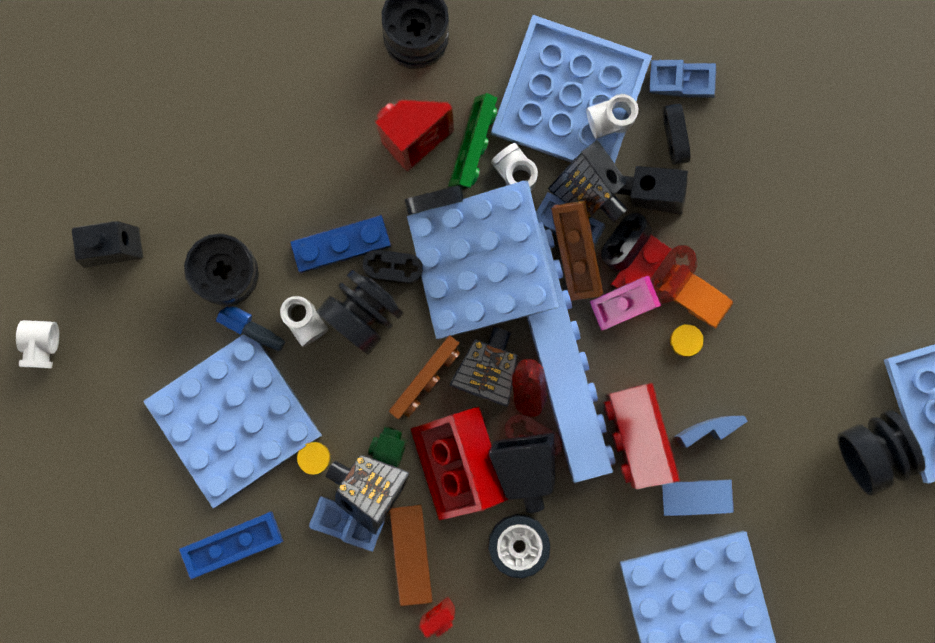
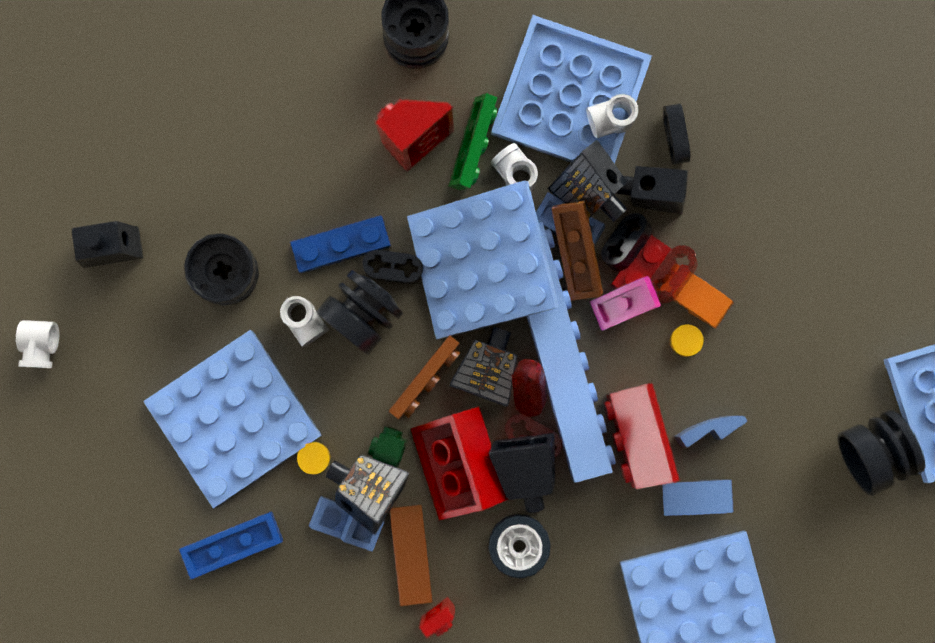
piece [216,306,286,351] -> none
black beam [405,186,464,215] -> none
medium blue slope [650,60,716,98] -> none

